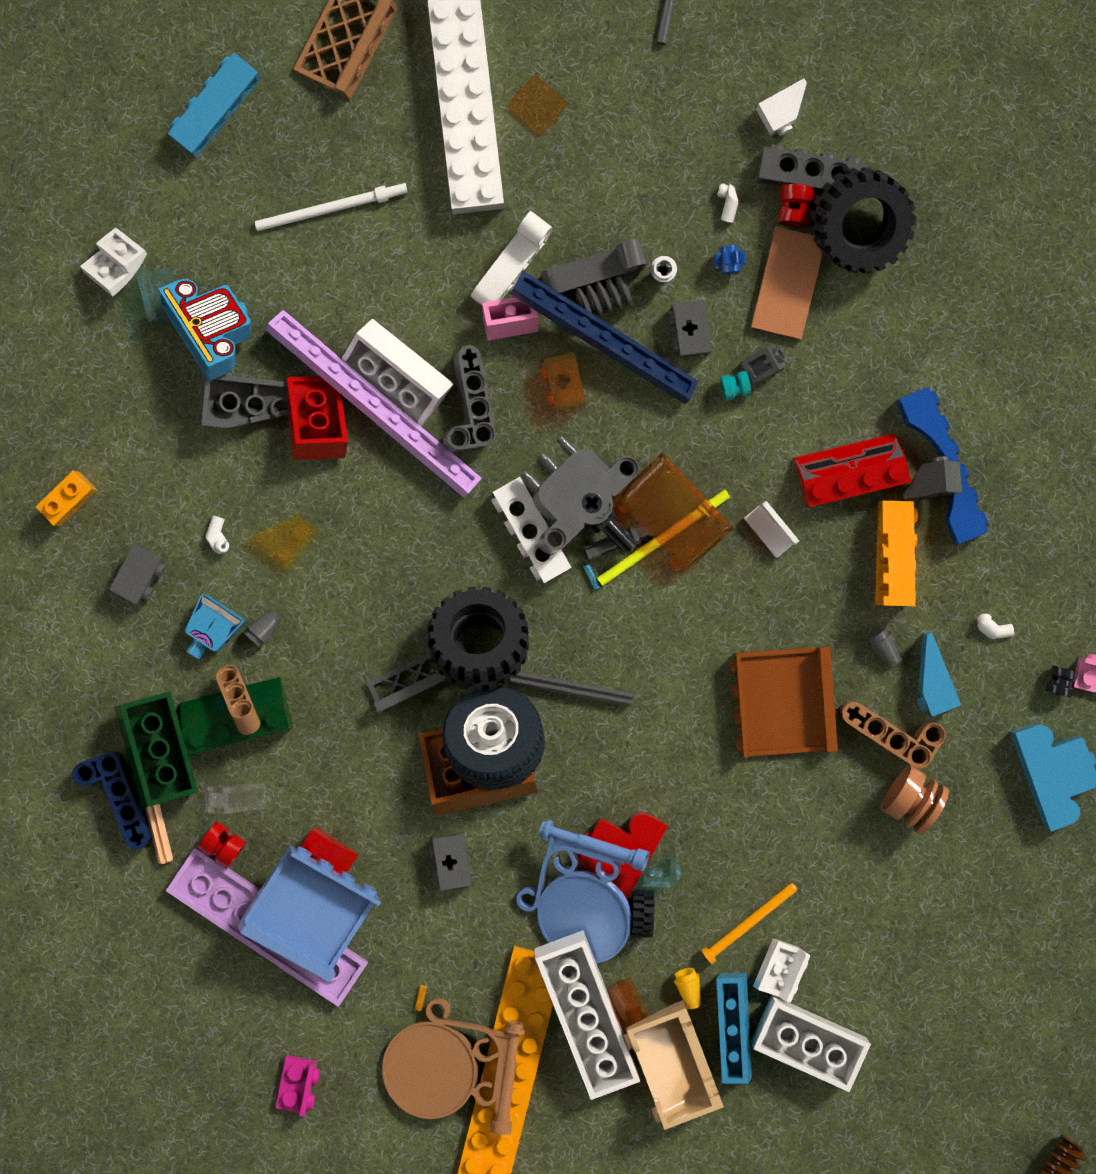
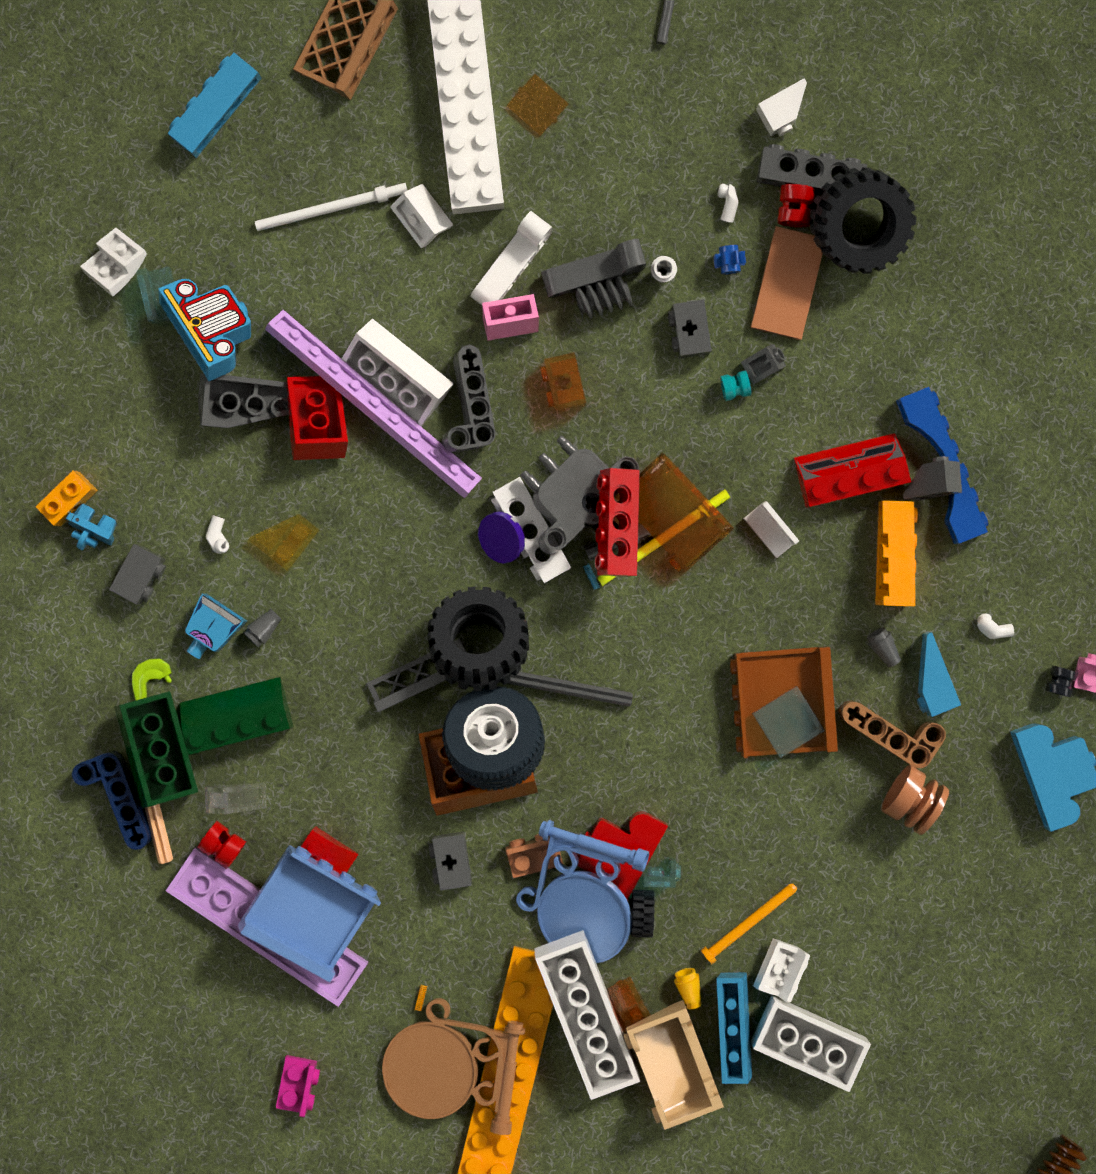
medium nougat beam [216,665,260,735] -> none
dark blue plate [509,270,698,404] -> none
none -> dark azure hips [66,503,117,550]
none -> lime piece [132,659,172,701]
none -> white panel [390,184,453,248]
none -> dark purple tile [478,511,525,564]
none -> nougat bracket [505,834,563,878]
none -> red brick [595,468,640,577]
none -> clear light blue tile [752,686,825,758]

